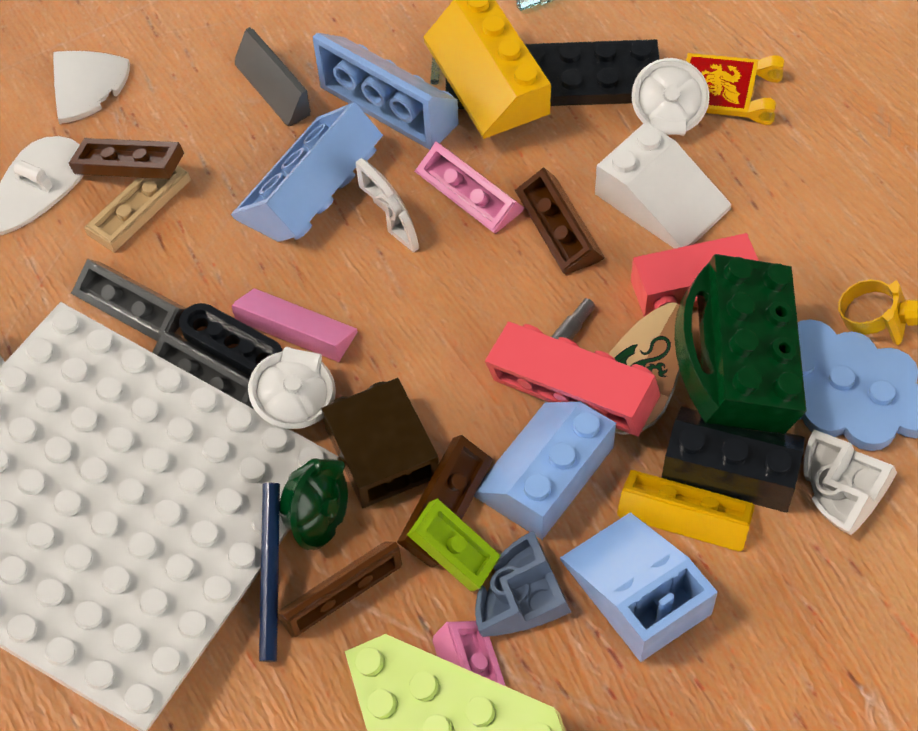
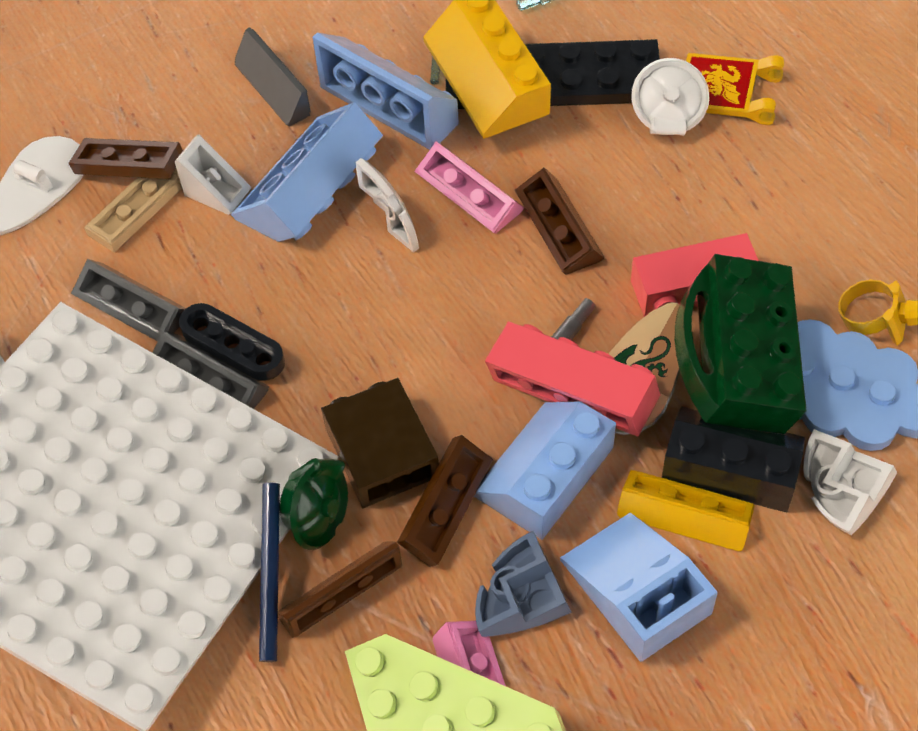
white brick [53,51,130,124] -> none
bright pink slope [232,288,358,362] -> none
white piece [248,347,336,429] -> none
lime plate [407,498,501,592] -> none
white slope [595,122,732,249] -> none
none -> white slope [175,135,252,215]

